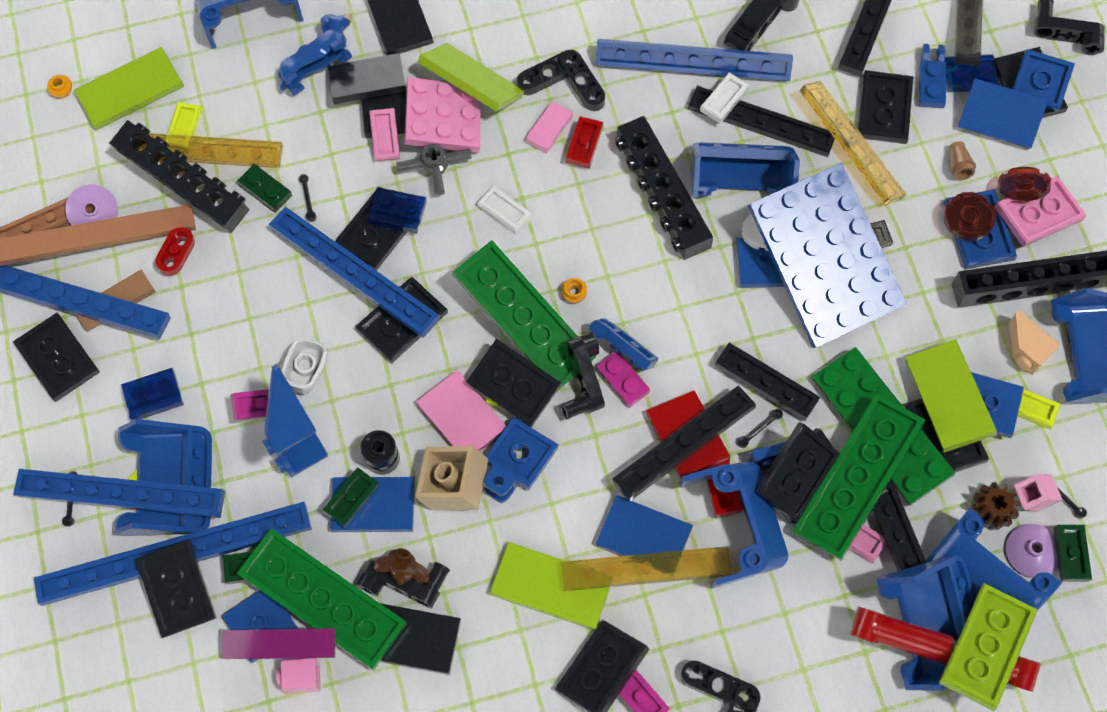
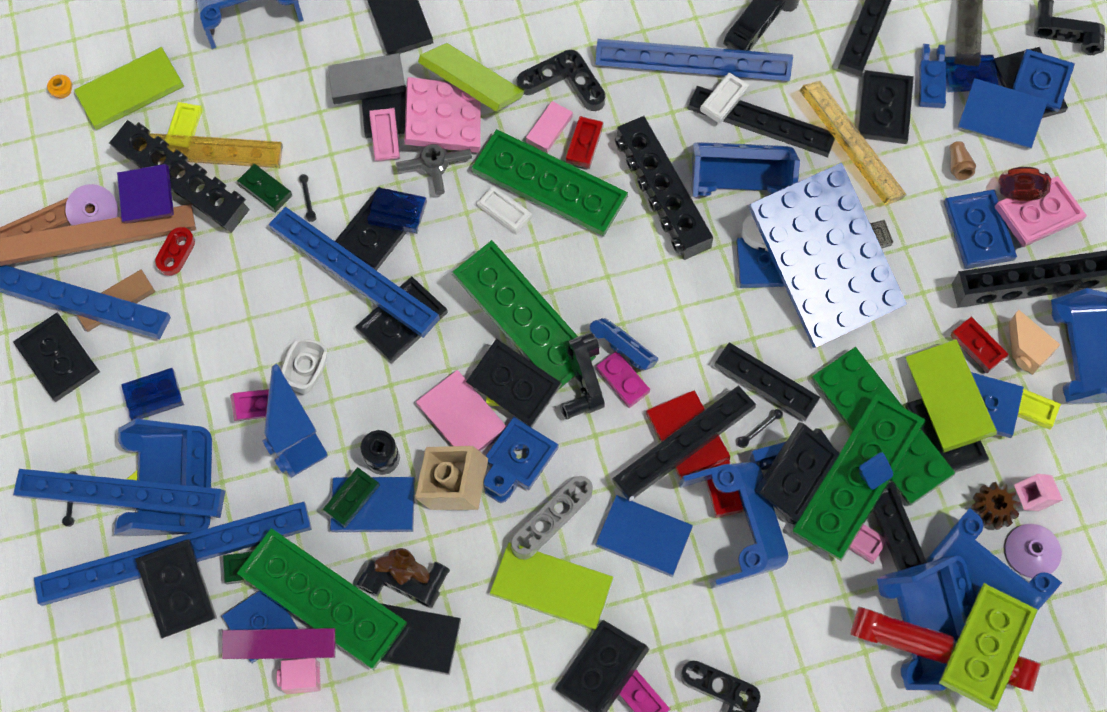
blue animal [278,13,353,96] -> none
light orange plate [561,278,587,303] -> none
clear yellow tile [562,546,732,591] -> none
clear red tile [943,192,997,241] -> none
black hinge [1046,474,1087,519] -> none
dark green plate [1053,525,1092,582] -> none
none -> dark purple tile [117,164,174,224]
none -> green plate [471,129,628,237]
none -> light grey beam [511,476,593,559]
none -> blue slope [859,452,893,490]
none -> red plate [950,316,1009,373]

